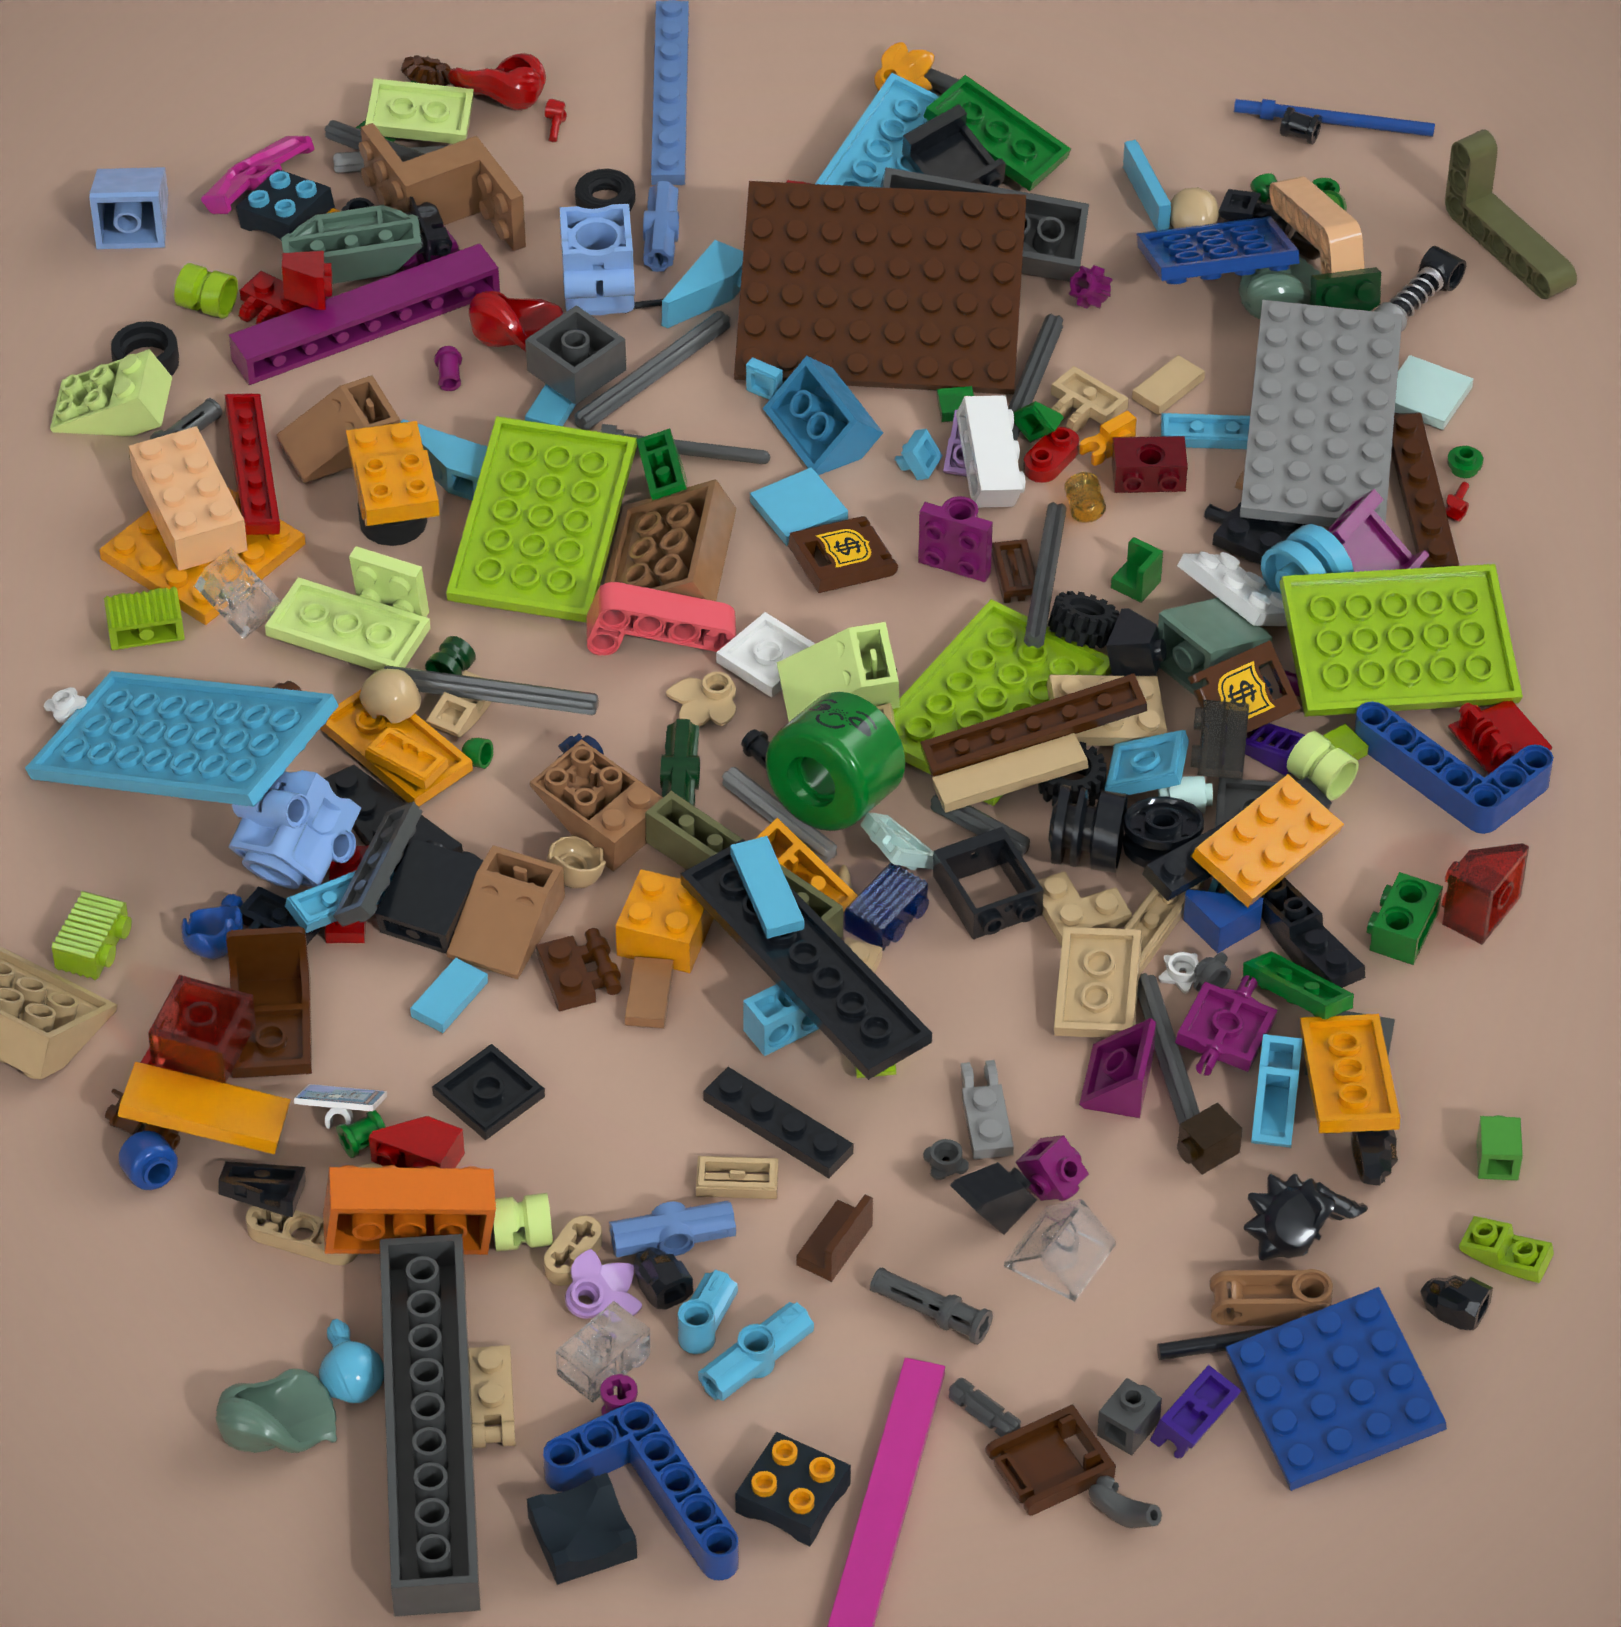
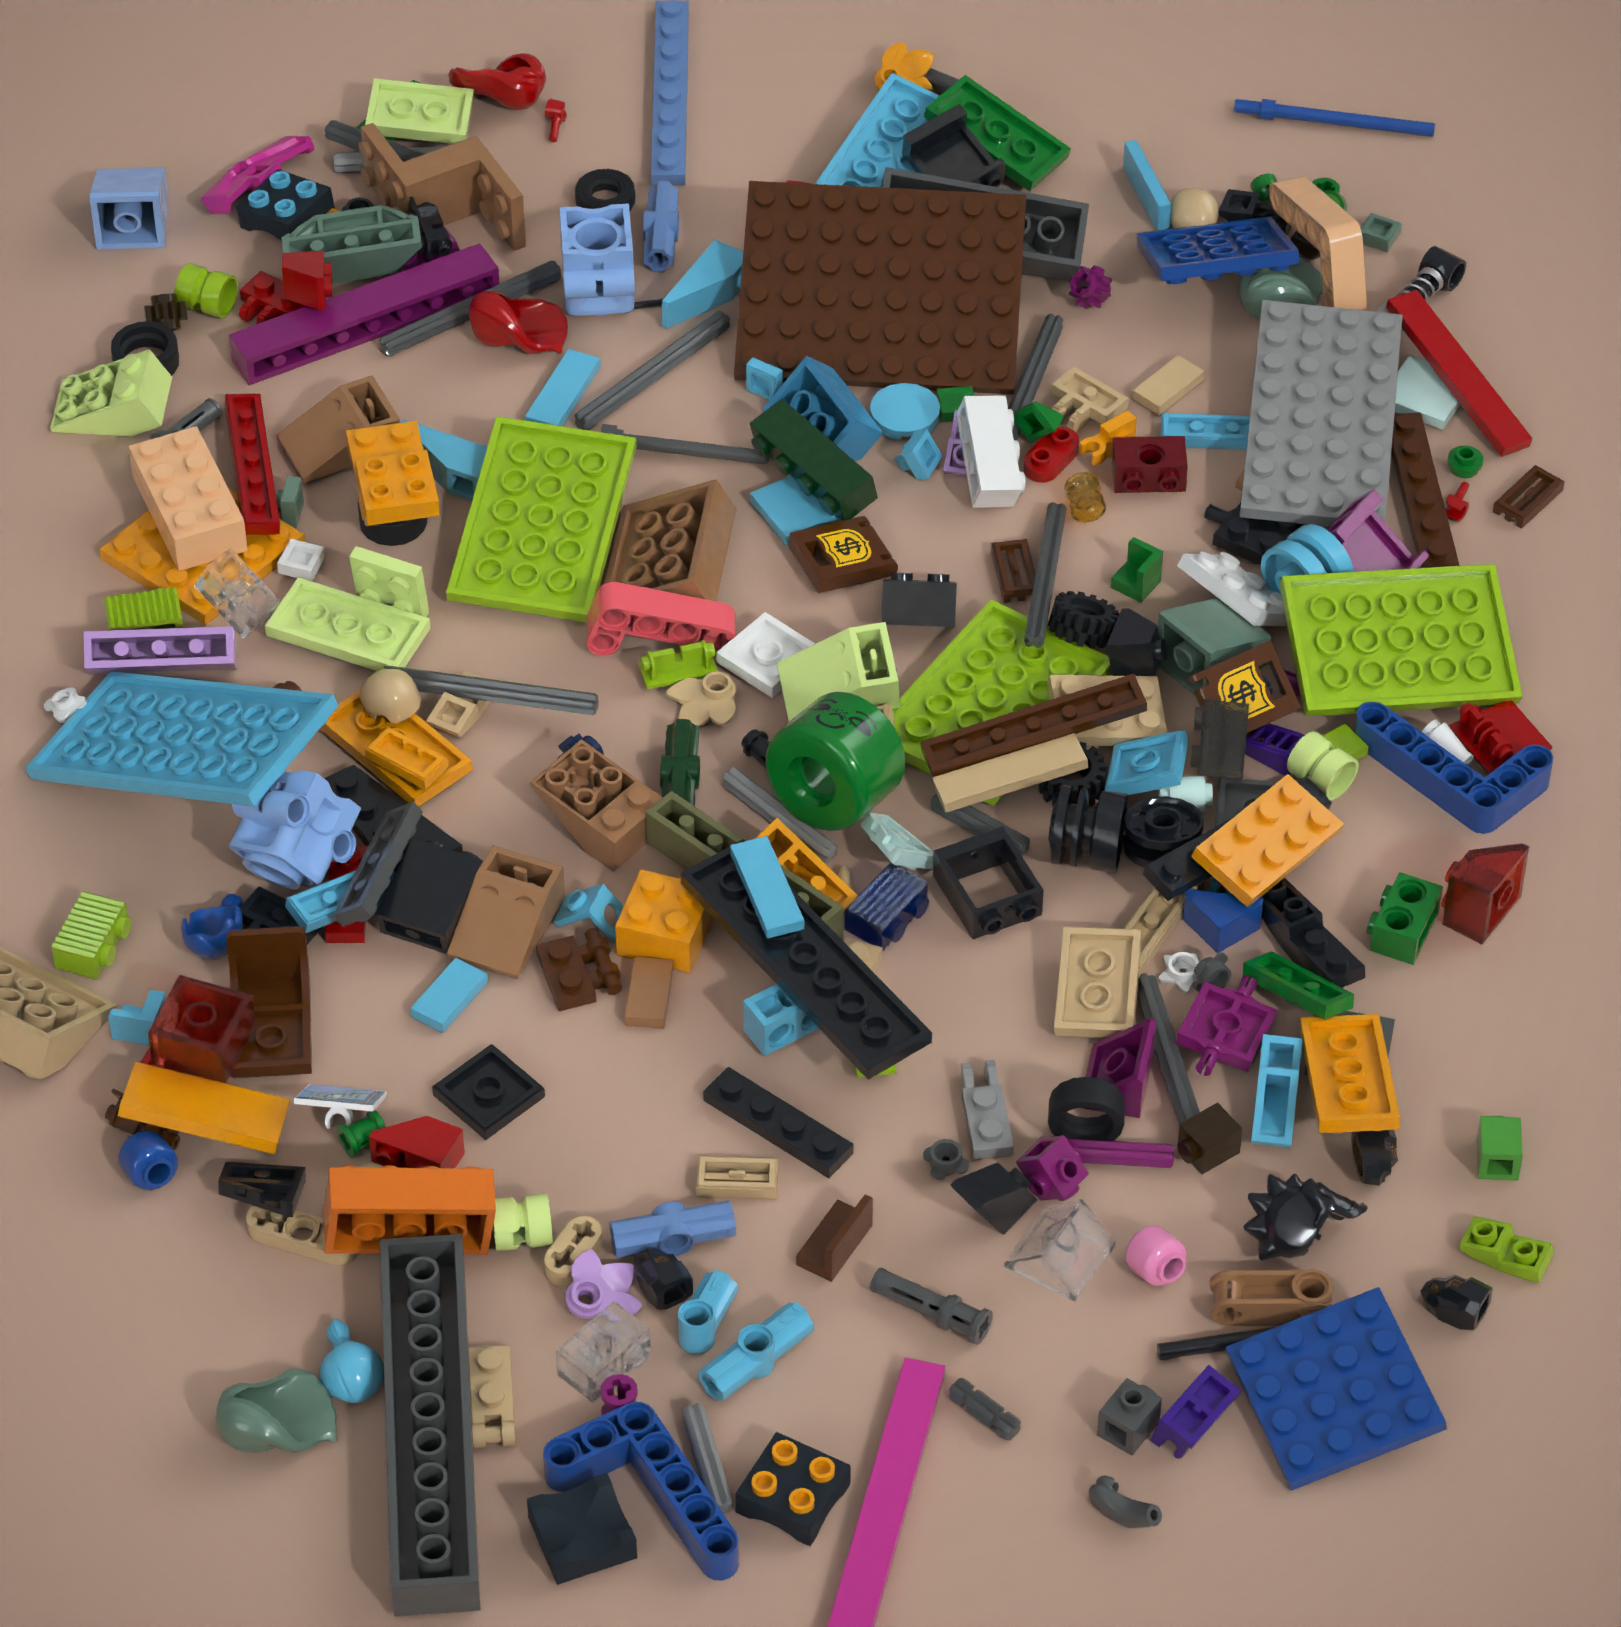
reddish brown gear [401,55,451,86] -> none
dark green wheel [425,636,476,675] -> none
magenta pin [434,346,462,391] -> none
green hinge [462,737,494,769] -> none
dark grey brick [525,305,627,405] -> none
tan hair [547,836,606,888] -> none
green slope [636,428,687,501] -> none
magenta plate [918,496,993,583] -> none
reddish brown container [985,1404,1116,1516] -> none
tan plate [1038,871,1132,946] -> none
black bush [1280,107,1322,144] -> none
dark green wing [1310,267,1381,311] -> none
olive beam [1445,129,1577,299] -> none
none -> lavender brick [83,626,237,674]
none -> medium azure panel [108,990,166,1046]
none -> dark brown gear [144,293,187,331]
none -> sand green plate [276,476,304,528]
none -> white plate [277,539,326,581]
none -> dark grey axle [379,260,561,356]
none -> medium azure bracket [553,884,624,942]
none -> lime hinge [638,640,718,690]
none -> light grey axle [682,1403,733,1512]
none -> dark green brick [749,399,878,521]
none -> medium azure tile [870,383,940,440]
none -> black slope [881,572,957,627]
none -> black tyre [1048,1077,1125,1141]
none -> magenta axle [1066,1138,1174,1168]
none -> bright pink head [1126,1225,1187,1286]
none -> sand green tile [1361,213,1402,253]
none -> red tile [1386,290,1533,457]
none -> white cone [1422,720,1474,765]
none -> reddish brown tile [1493,465,1565,529]

